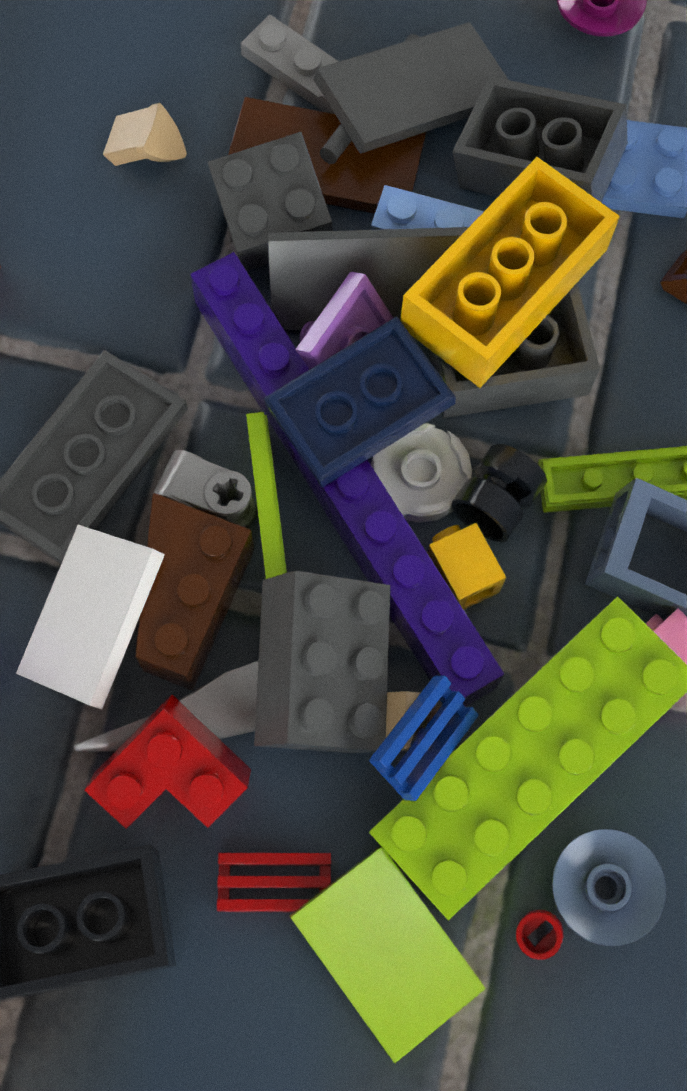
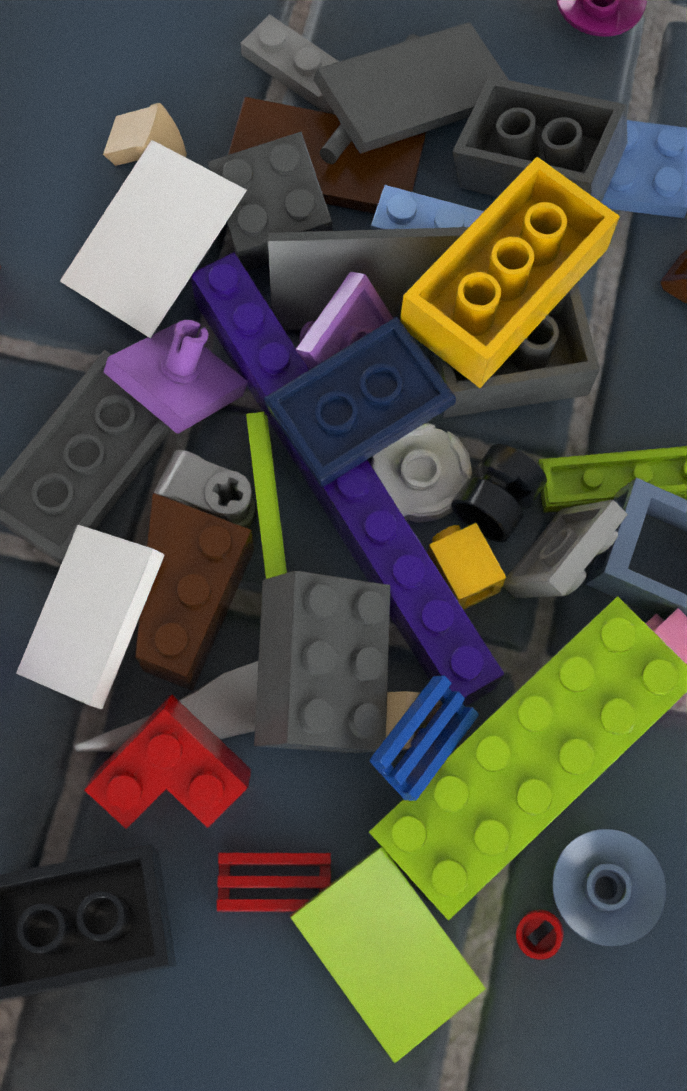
none -> white sticker [60,140,247,338]
none -> medium lavender tile [104,320,248,434]
none -> light grey plate [503,499,628,598]

